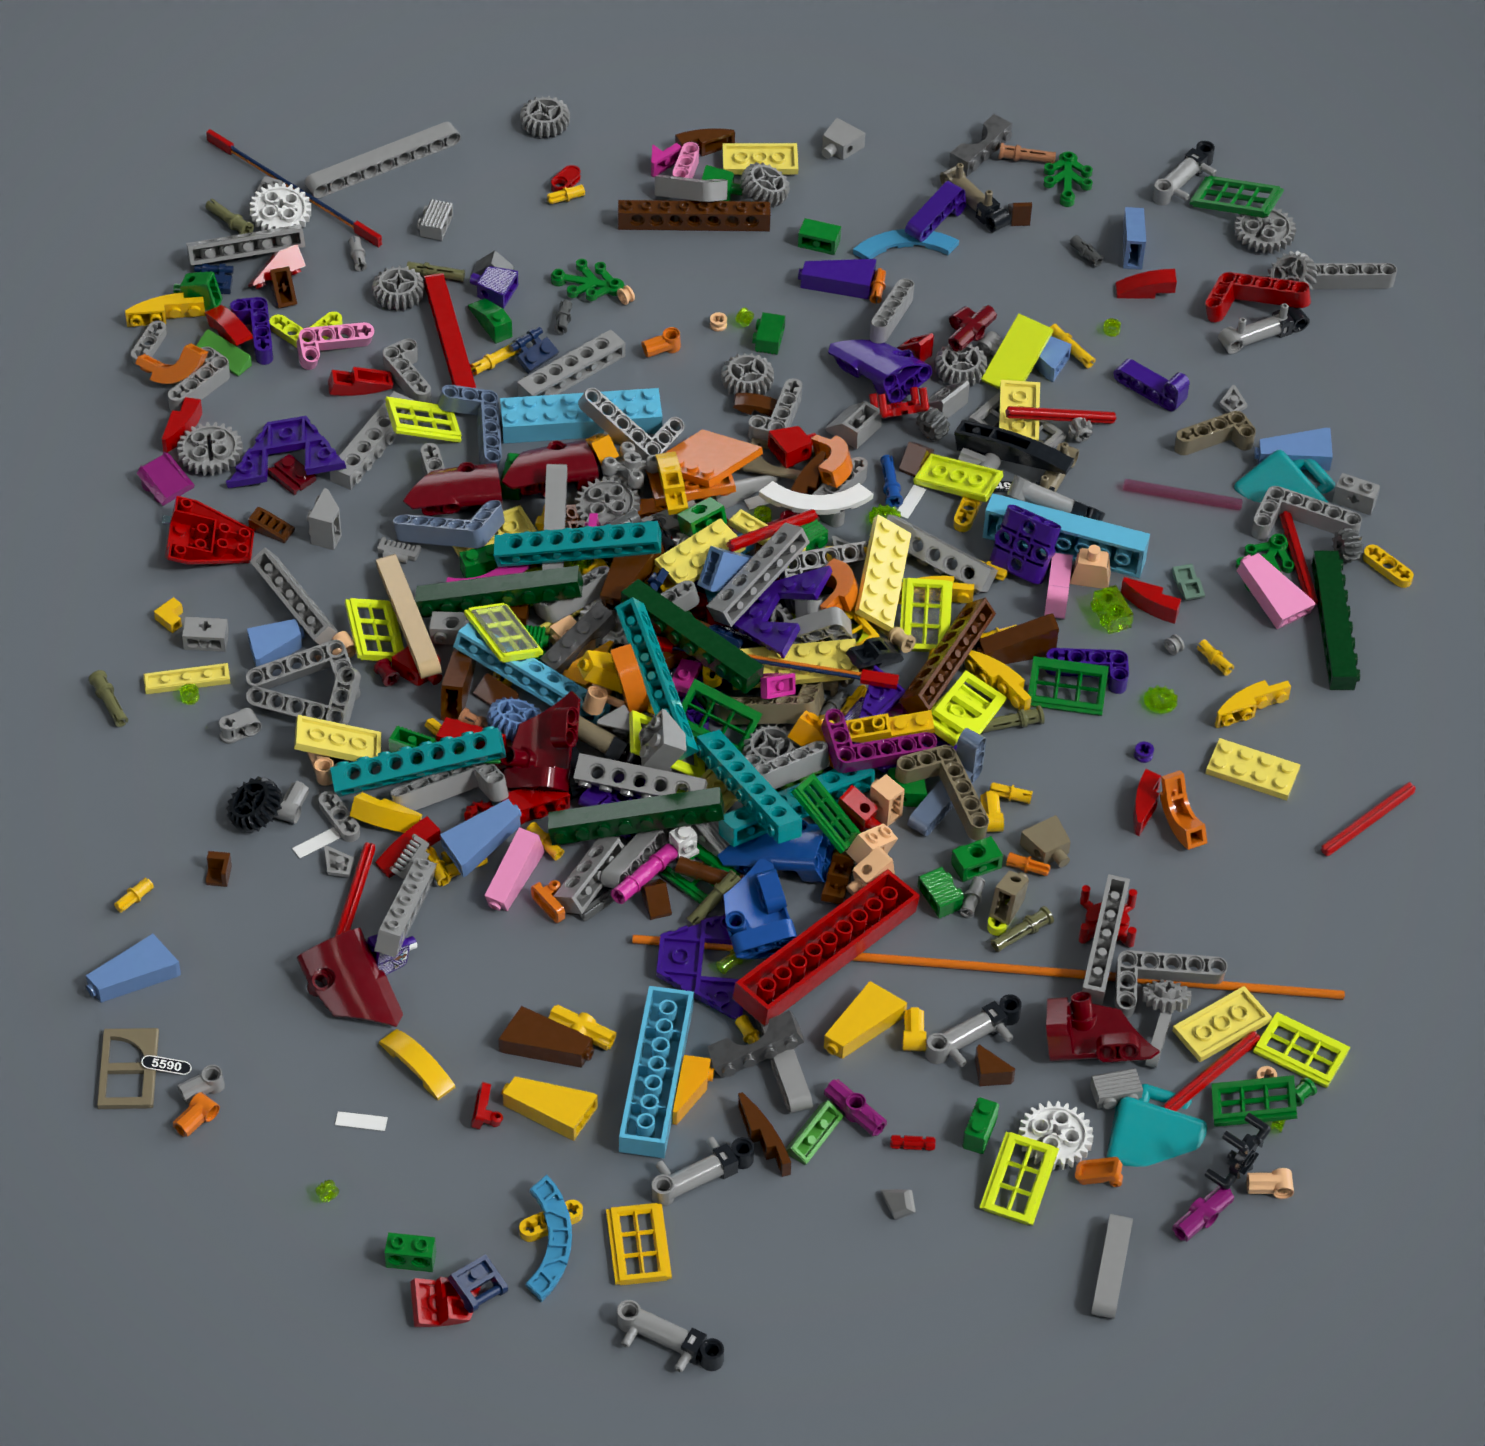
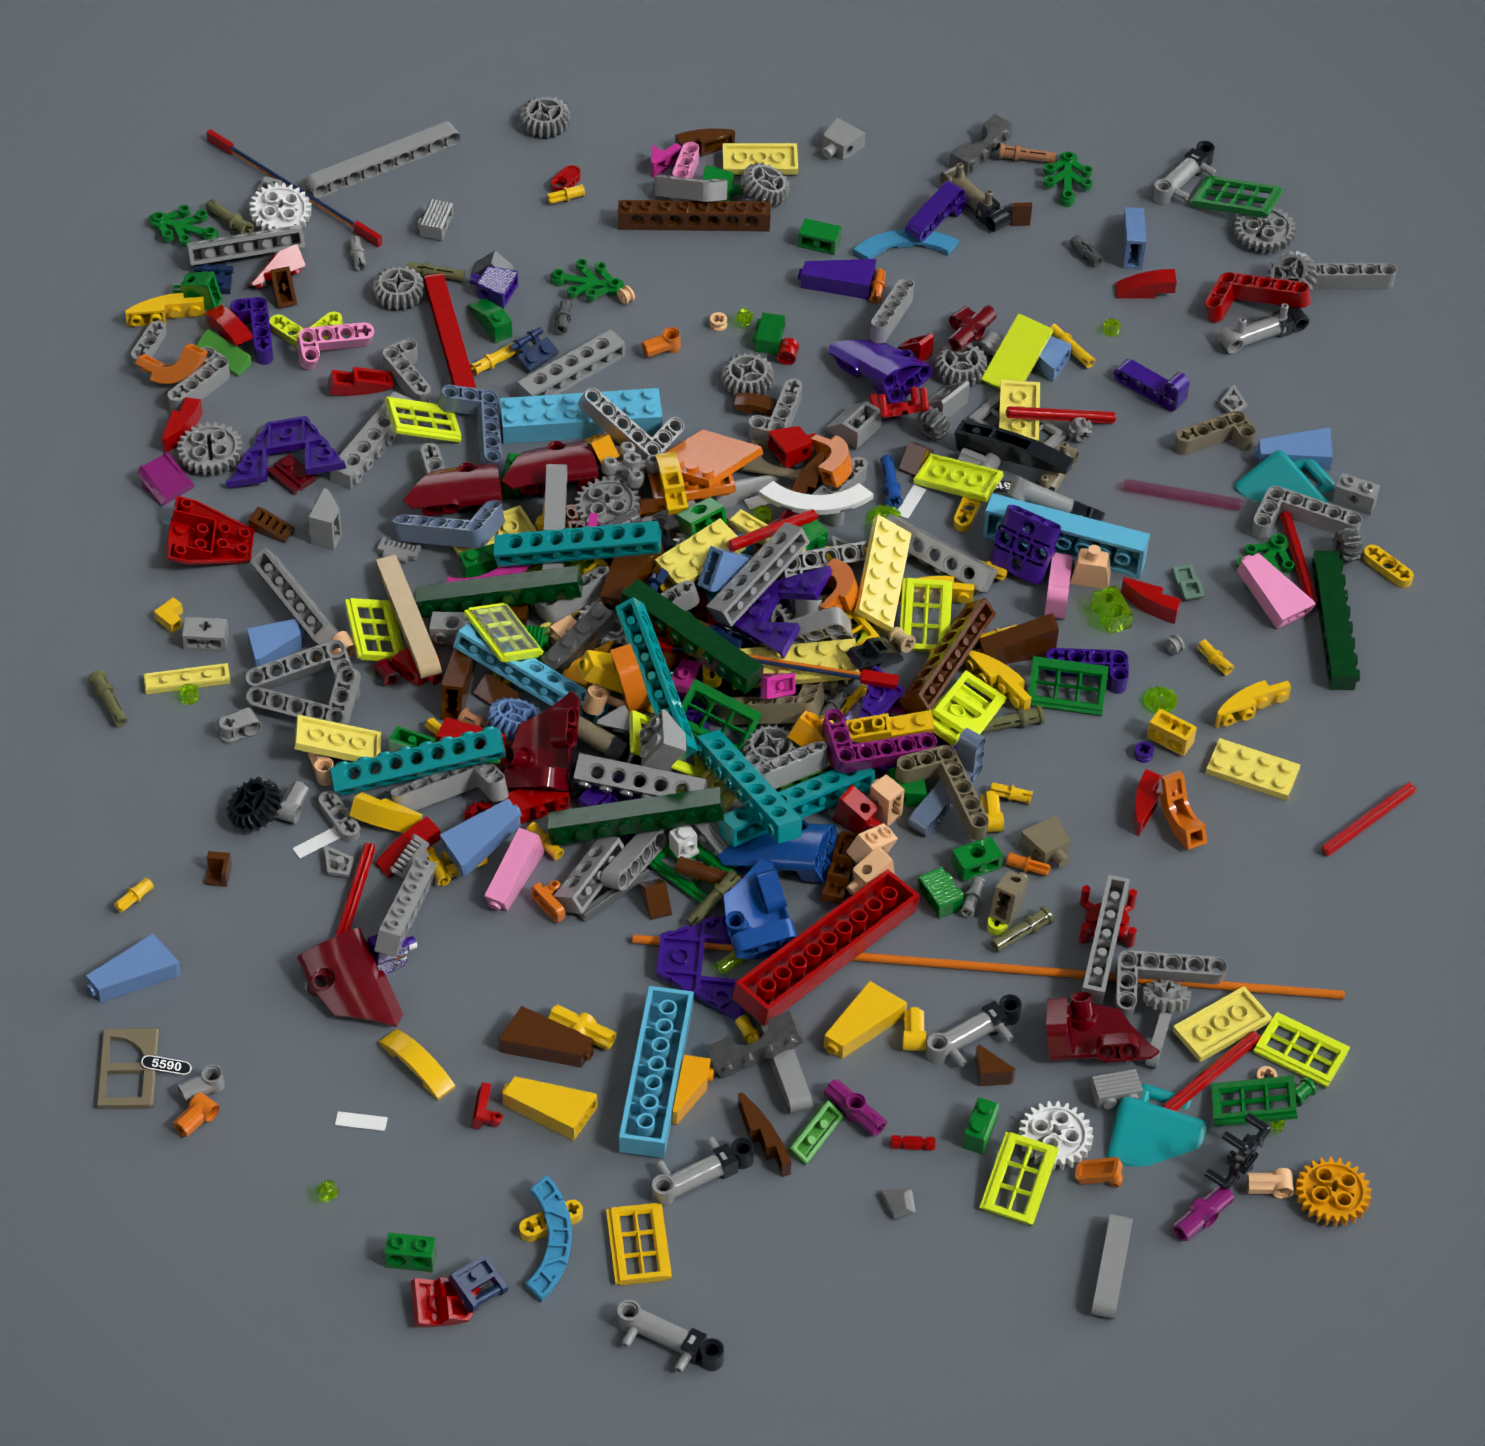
dark pink piece [611,844,678,904] -> none
green piece [791,773,861,854] -> none
none -> green plant [149,204,219,247]
none -> red wheel [777,338,799,365]
none -> yellow brick [1147,709,1197,756]
none -> light orange gear [1295,1157,1372,1227]

